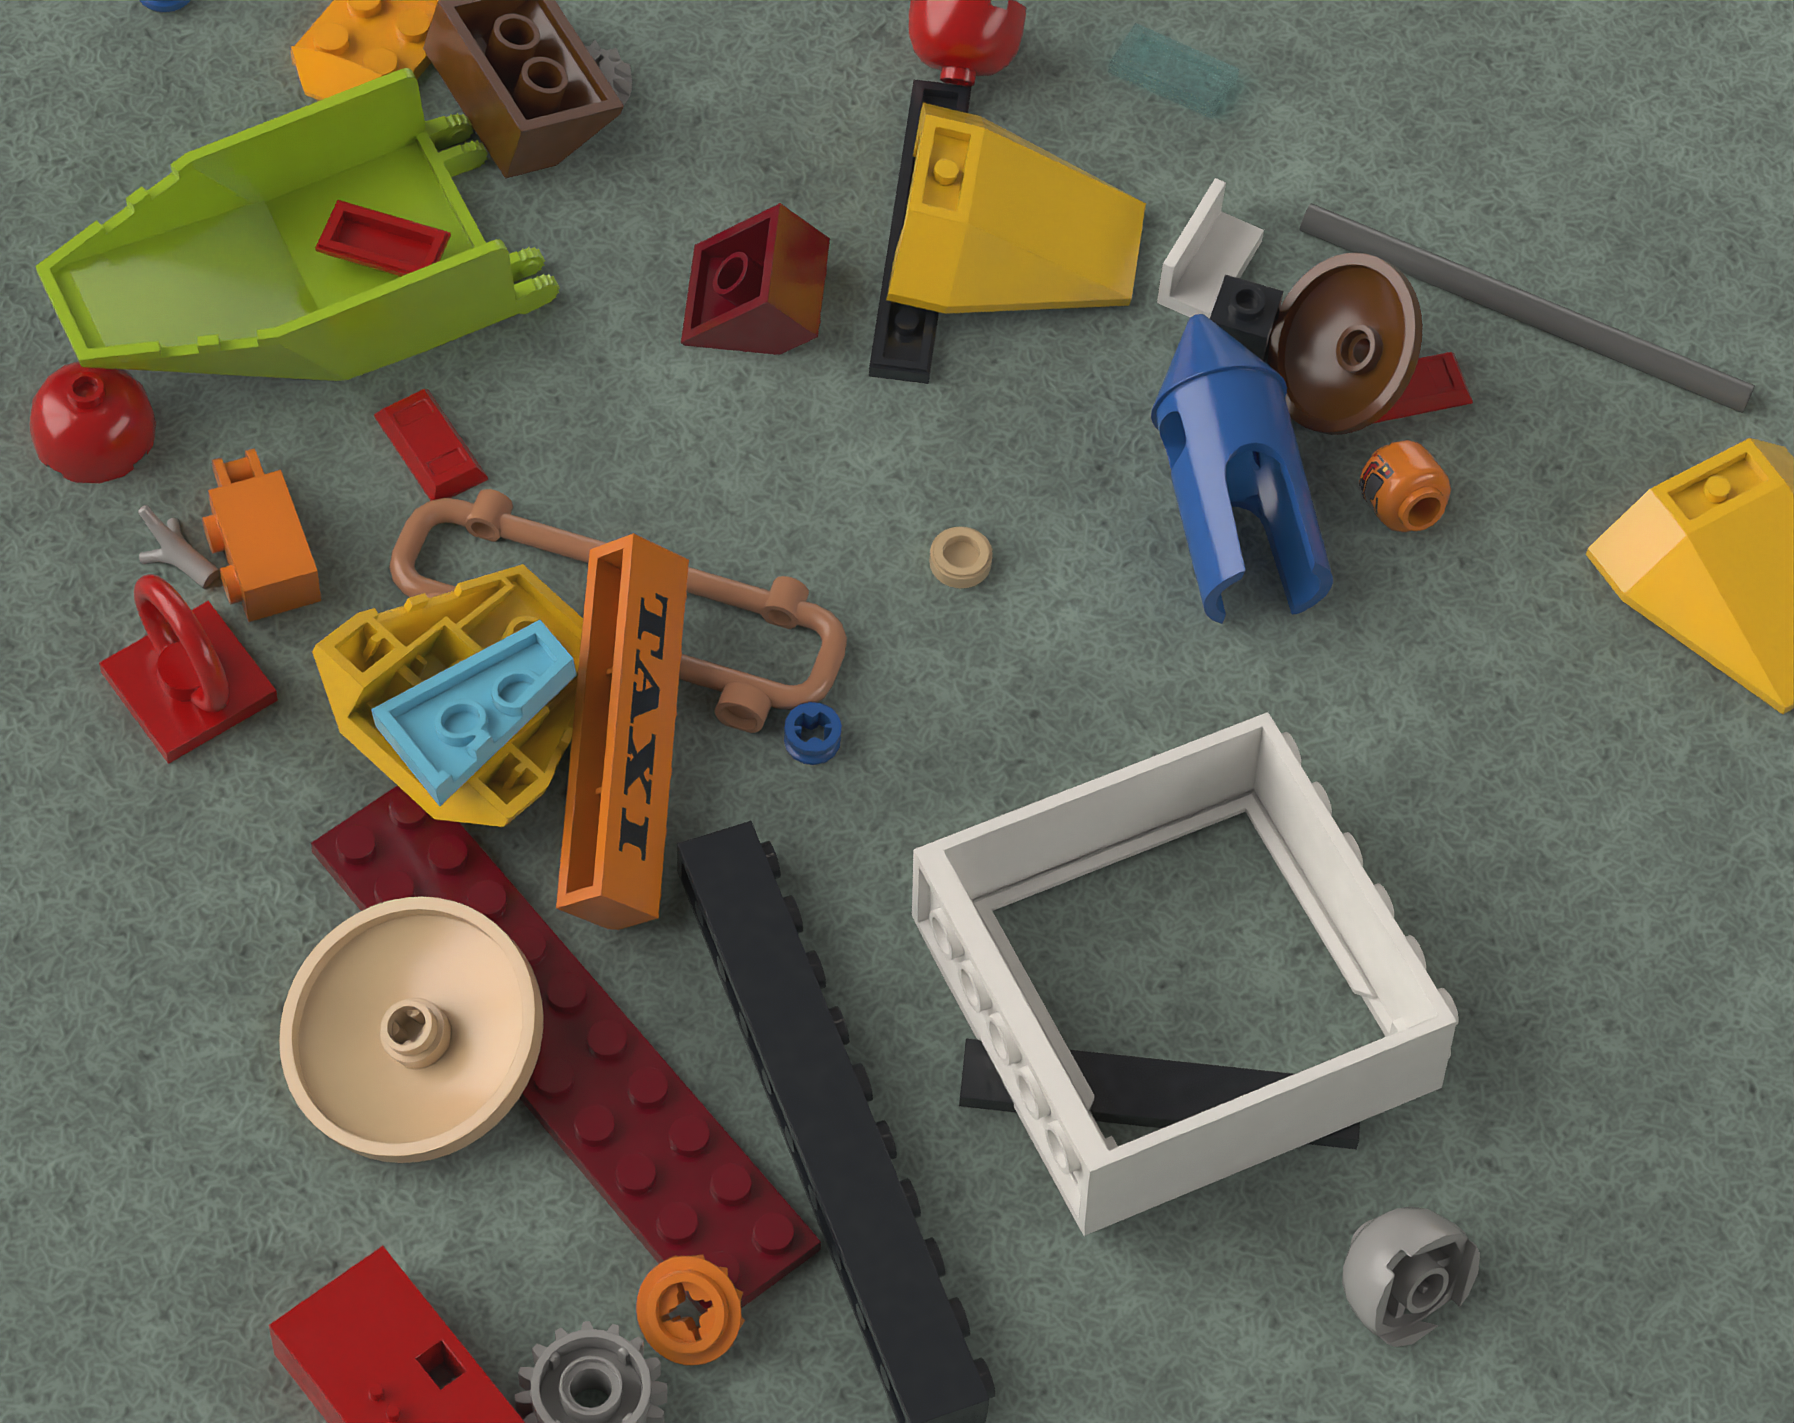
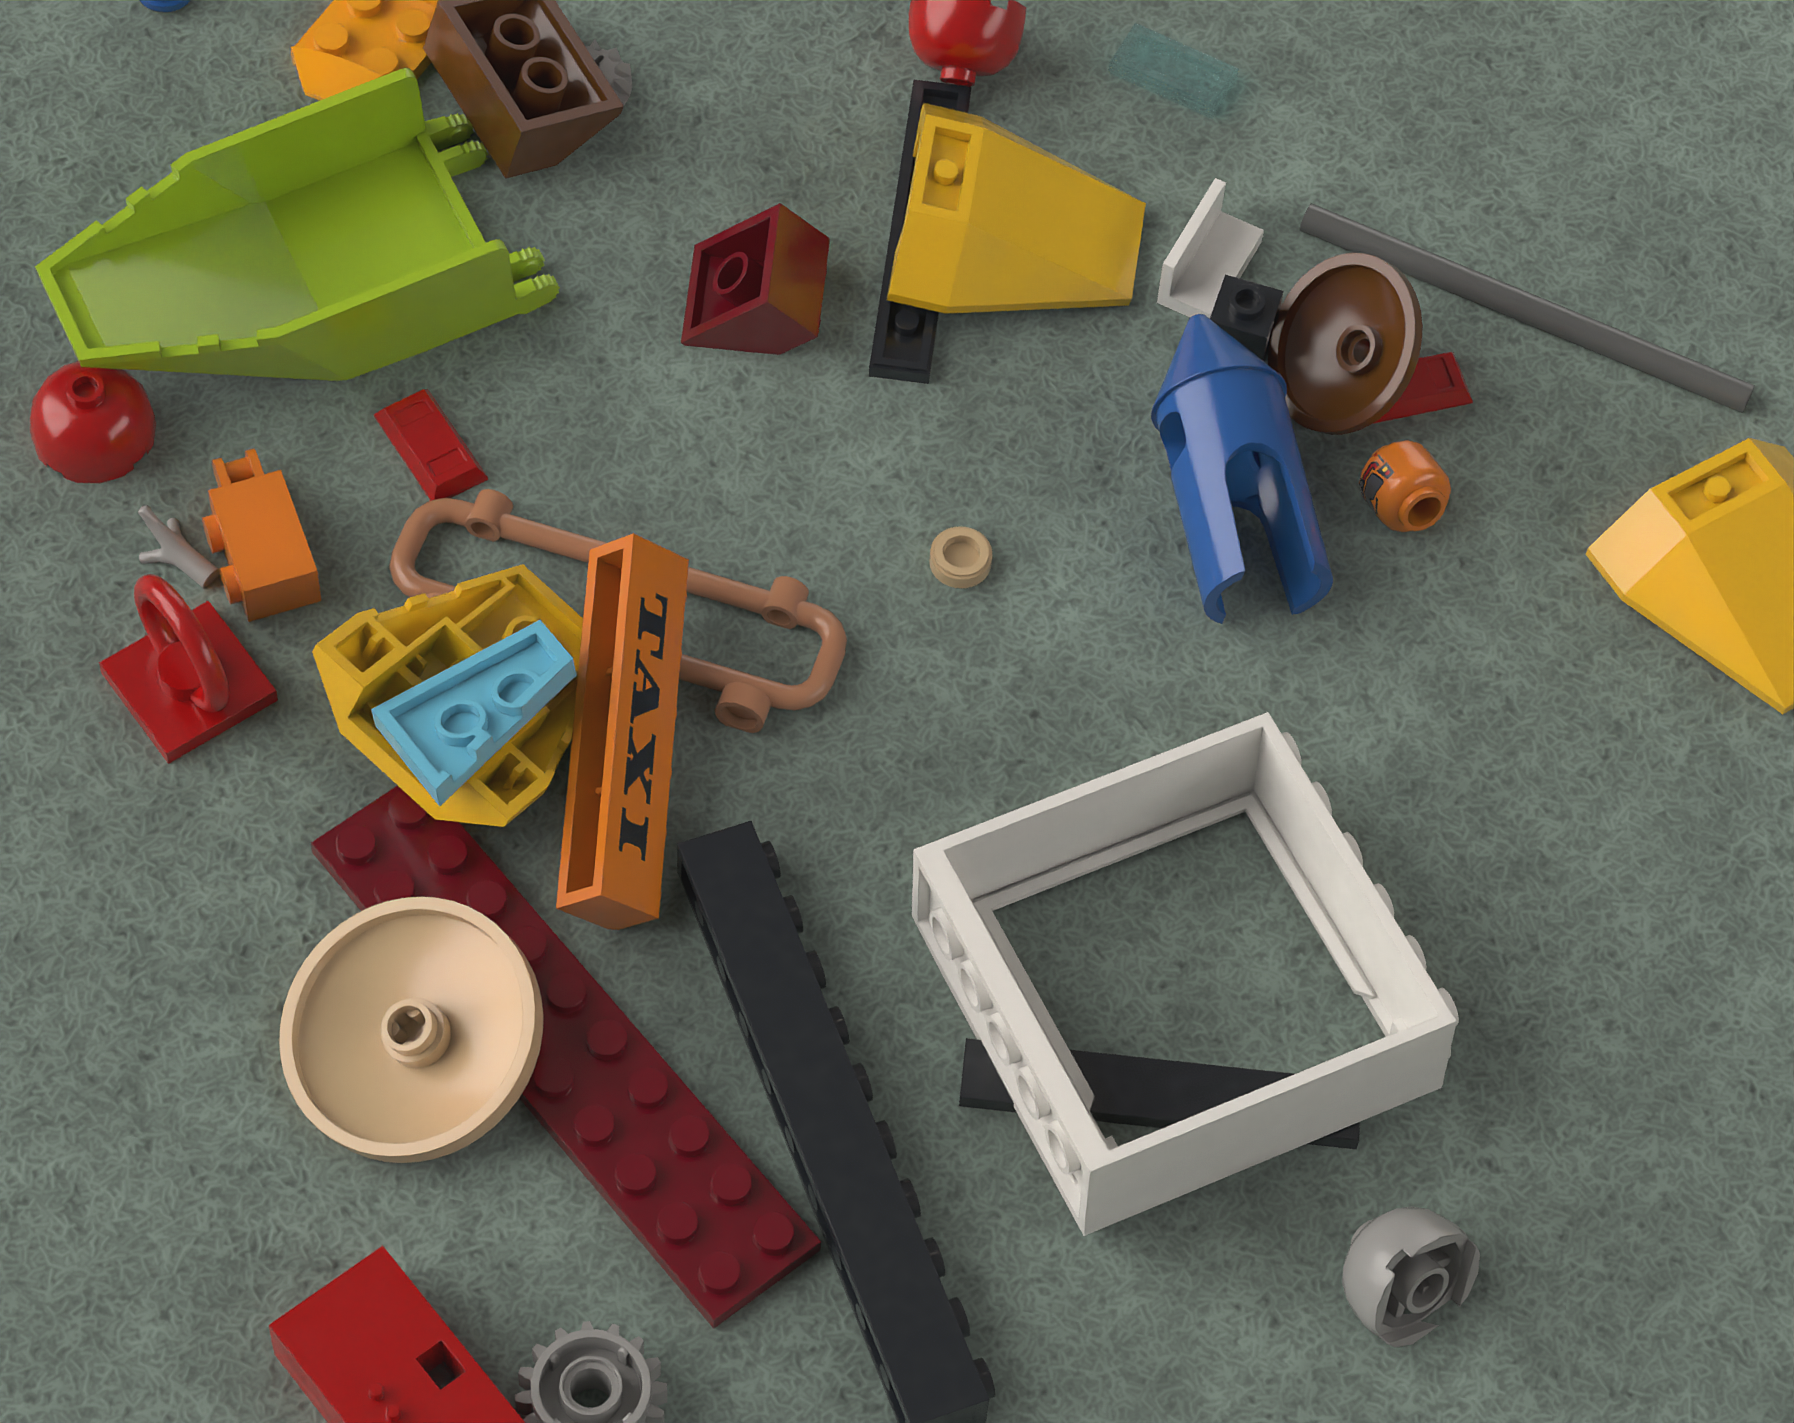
red tile [315,200,451,277] -> none
orange gear [636,1255,745,1365] -> none
blue bush [784,702,842,765] -> none

